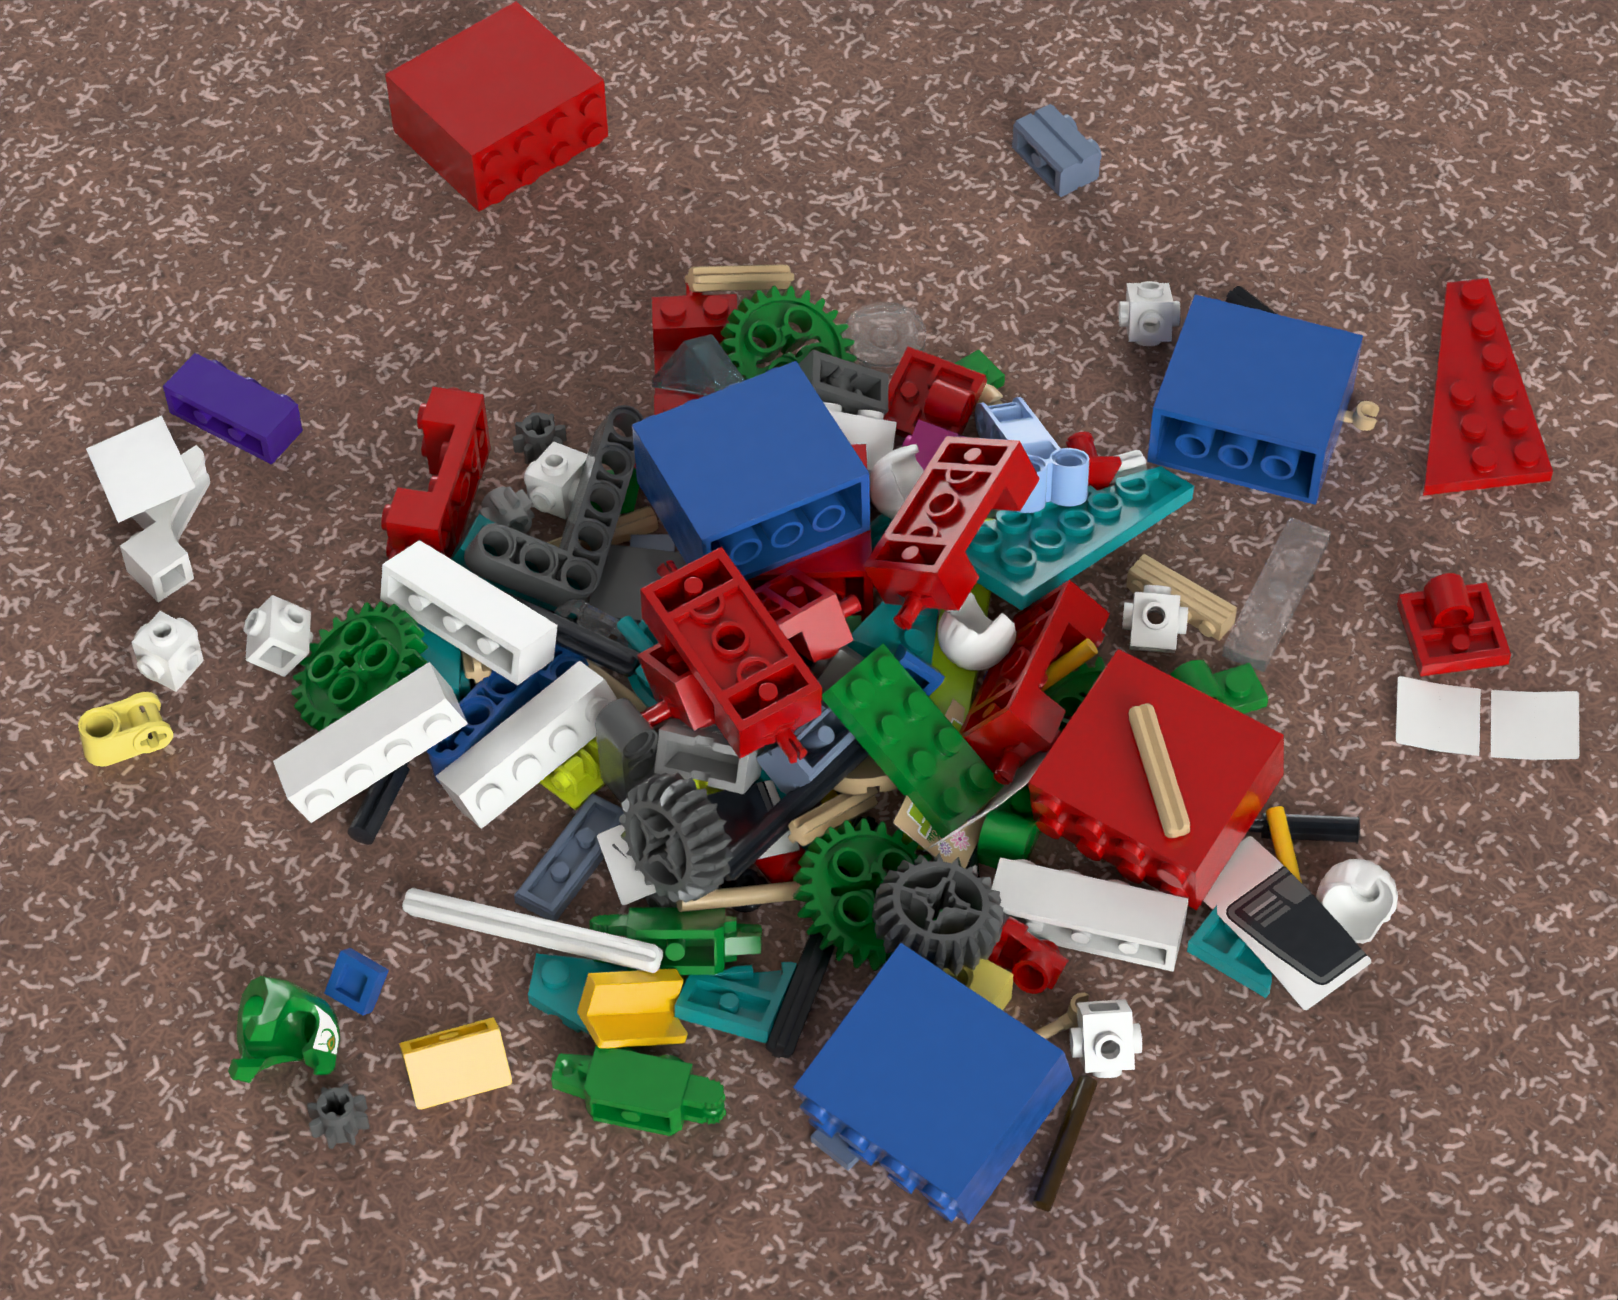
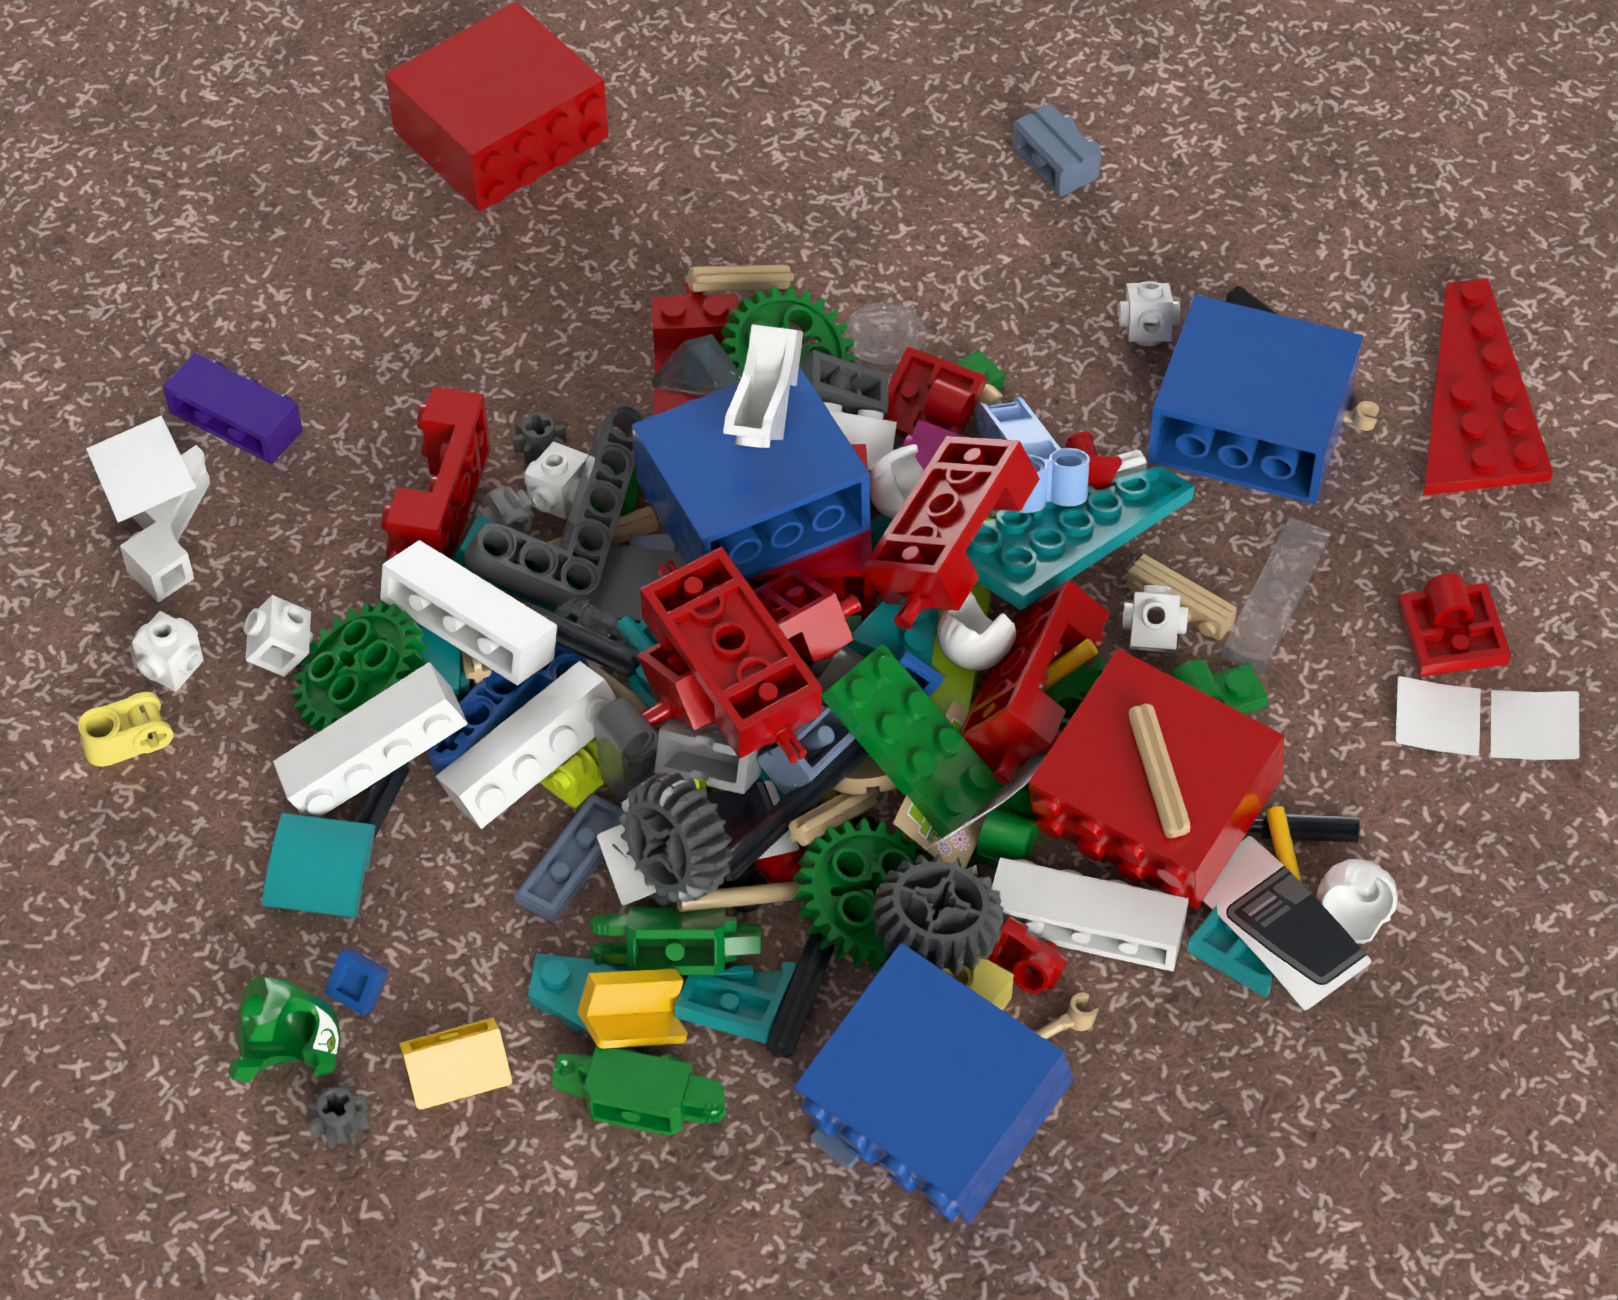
white axle [402,888,663,973] -> none
dark brown bar [1032,1075,1097,1212] -> none
white brick [1070,999,1142,1078] -> none
none -> teal slope [261,813,376,918]
none -> white arch [723,324,803,448]

